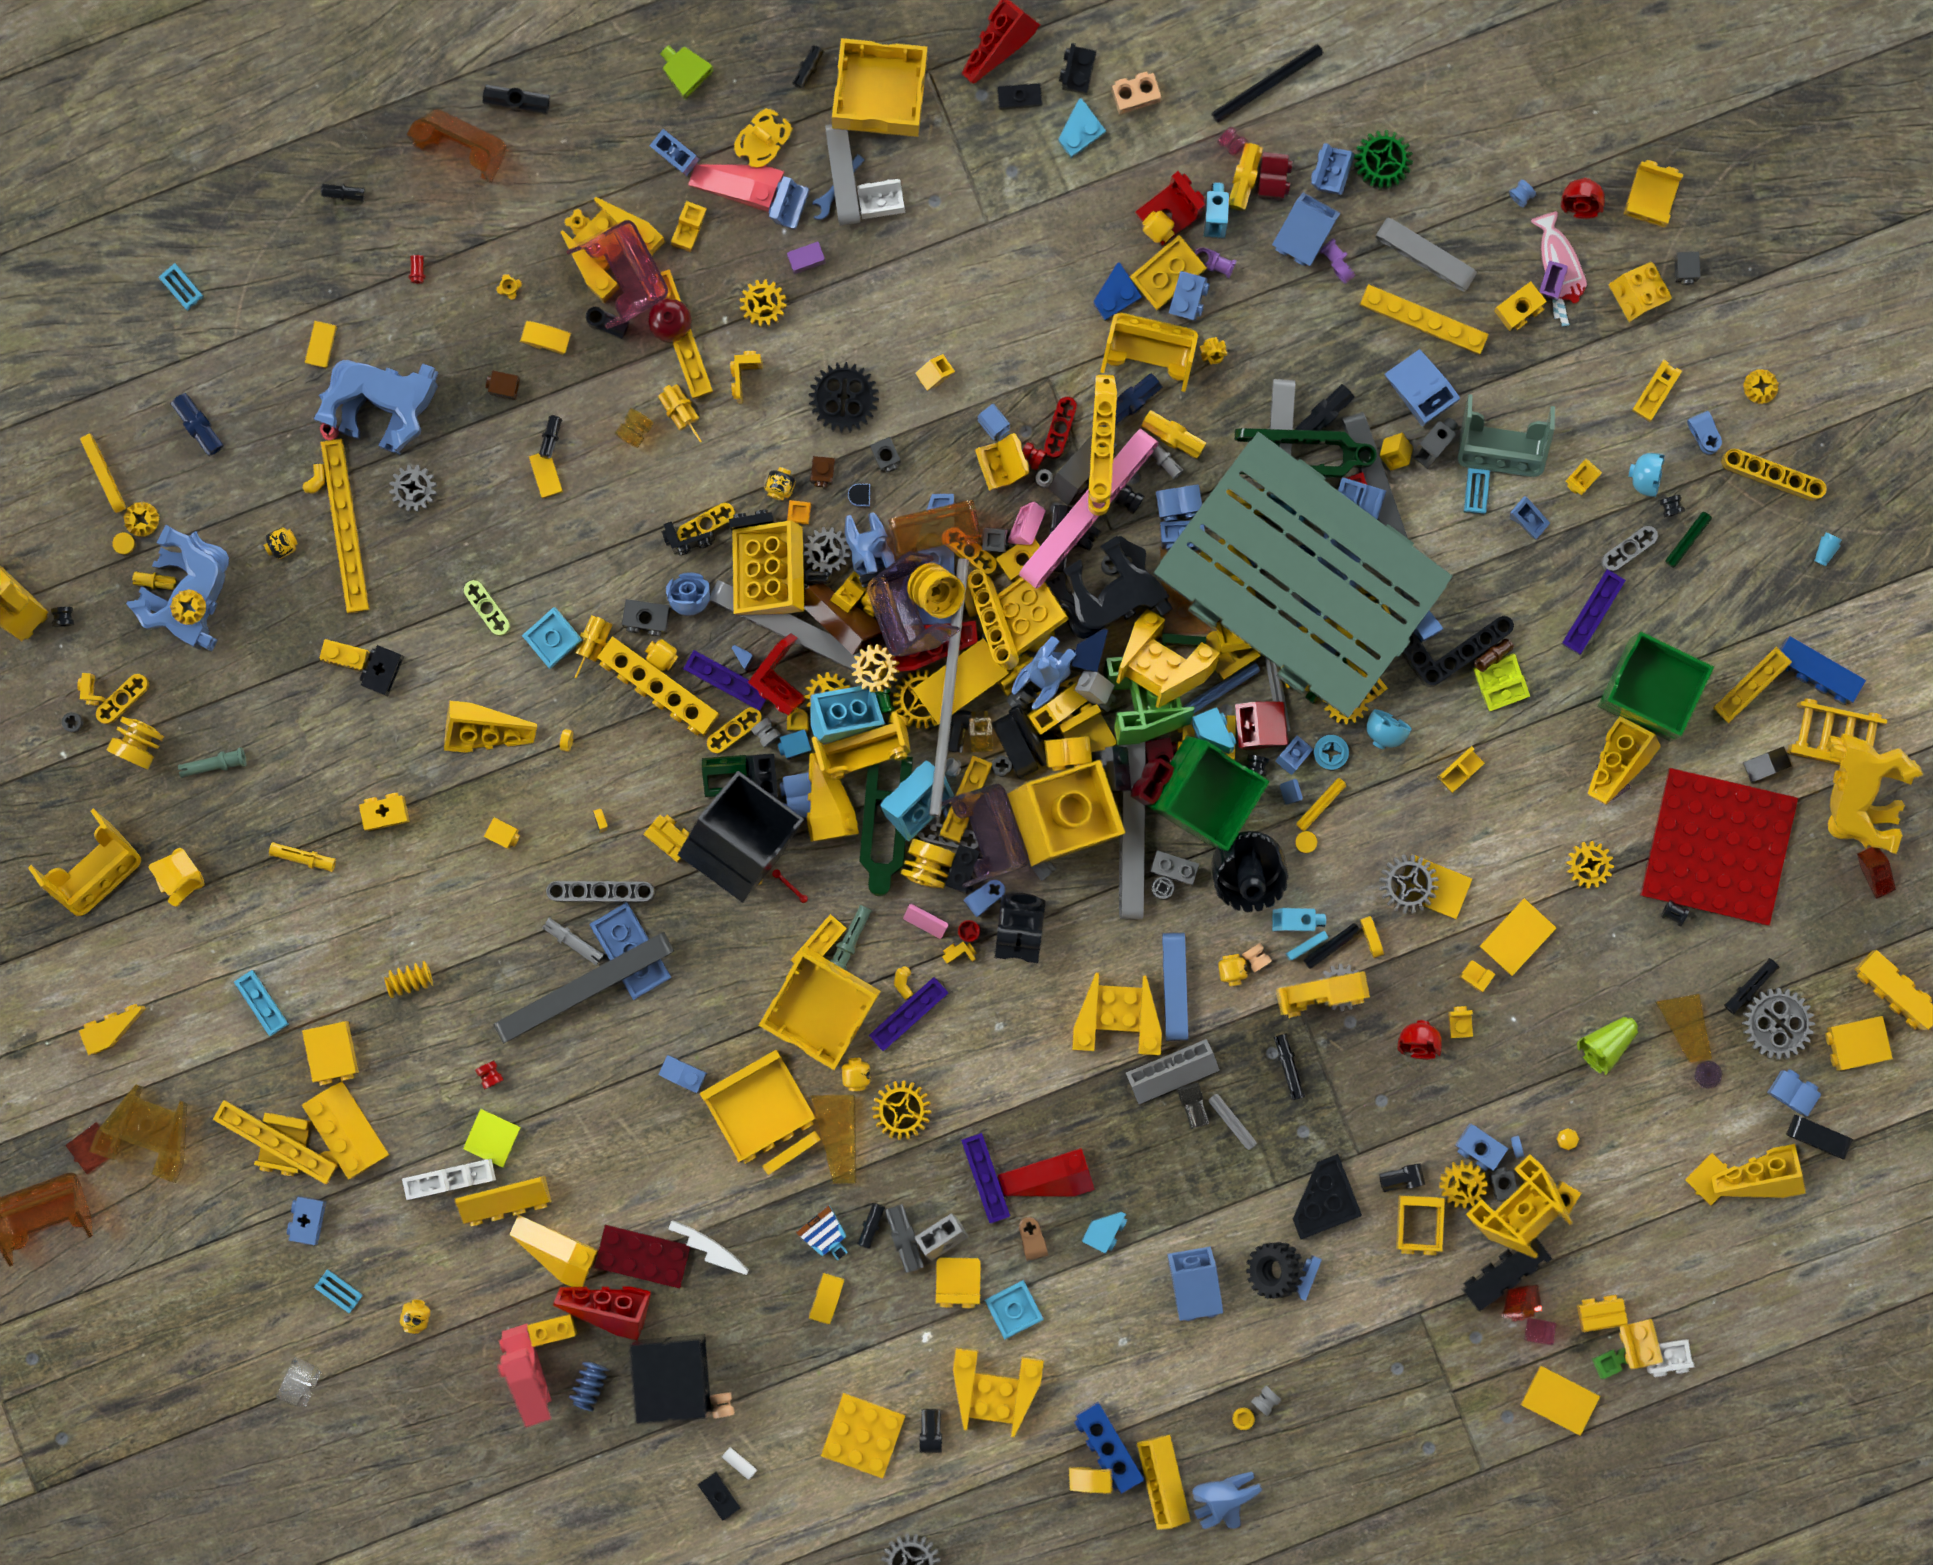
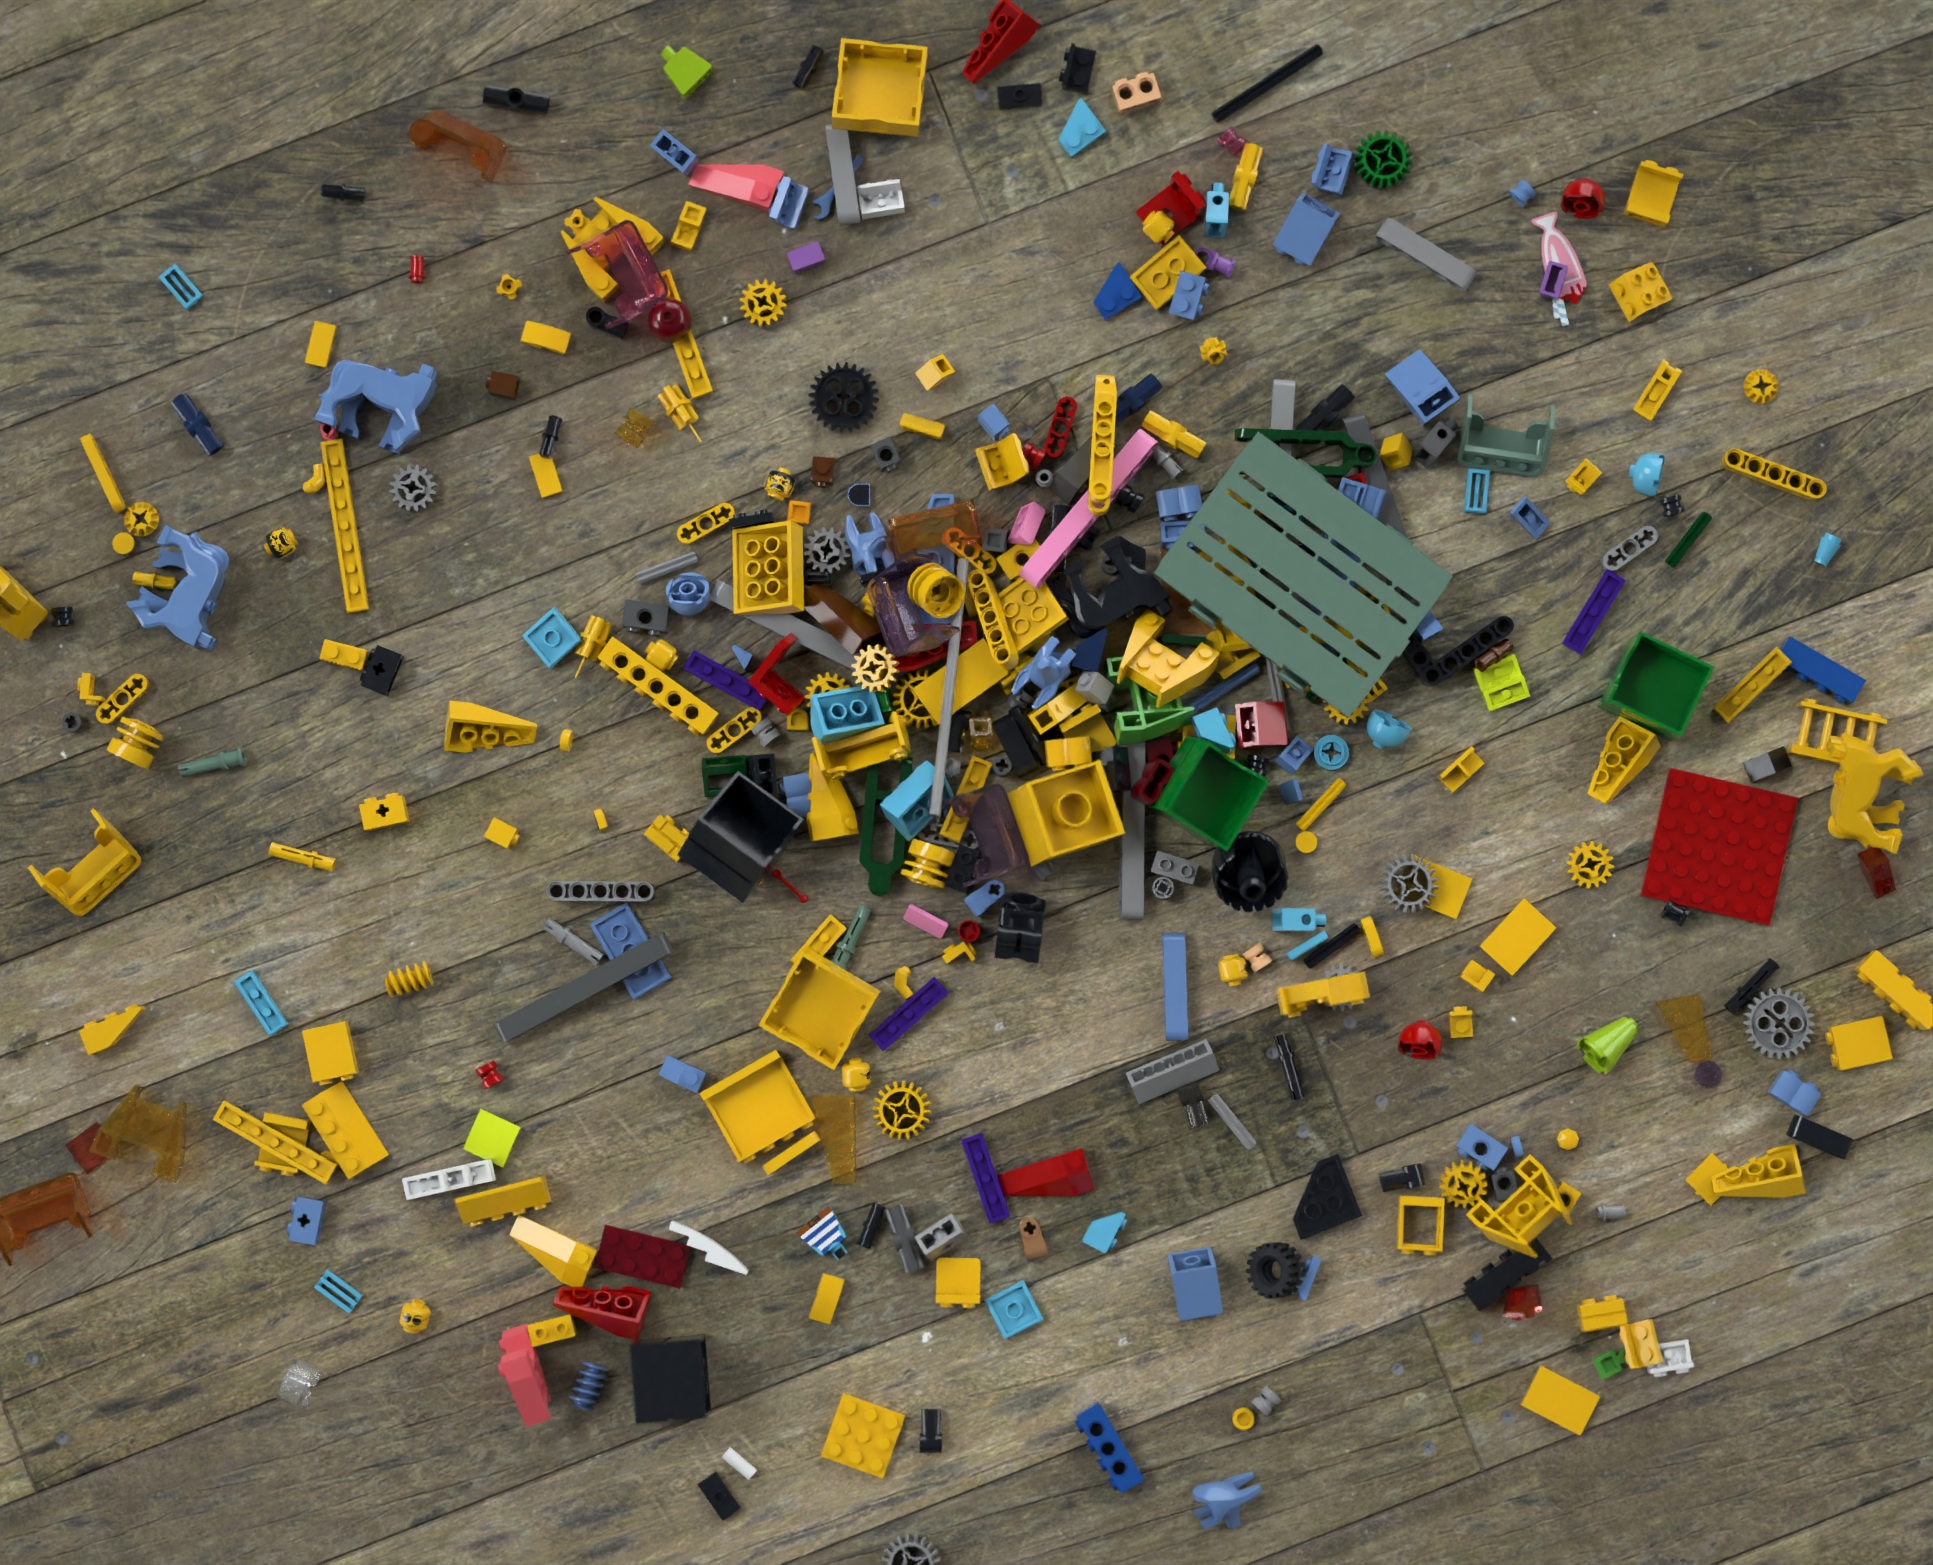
yellow piece [149,848,204,907] -> none
yellow gear [170,589,206,625] -> none
yellowish green beam [464,580,510,636] -> none
black bracket [661,521,715,556] -> none
light nougat wheel [709,1392,735,1418] -> none
yellow bracket [730,351,763,404] -> none
yellow shield [734,108,793,168] -> none
dark azure brick [778,729,812,760] -> none
yellow slope [830,571,870,613] -> none
yellow wedge [953,1347,1044,1437] -> none
yellow slope [1069,1467,1112,1493] -> none
yellow wedge [1072,973,1162,1055] -> none
yellow windscreen [1100,313,1198,392] -> none
yellow brick [1137,1435,1191,1530] -> none
dark red brick [1257,152,1292,200] -> none
medium lavender connector [1319,238,1355,284] -> none
yellow plate [1359,284,1489,355] -> none
yellow brick [1494,281,1547,331] -> none
clear pink panel [1524,1318,1556,1345] -> none
dark grey brick [1674,252,1700,285] -> none
medium blue piece [1687,411,1722,455] -> none
none -> light grey axle [635,552,698,584]
none -> yellow slope [899,413,945,440]
none -> light grey pin [1596,1204,1625,1222]

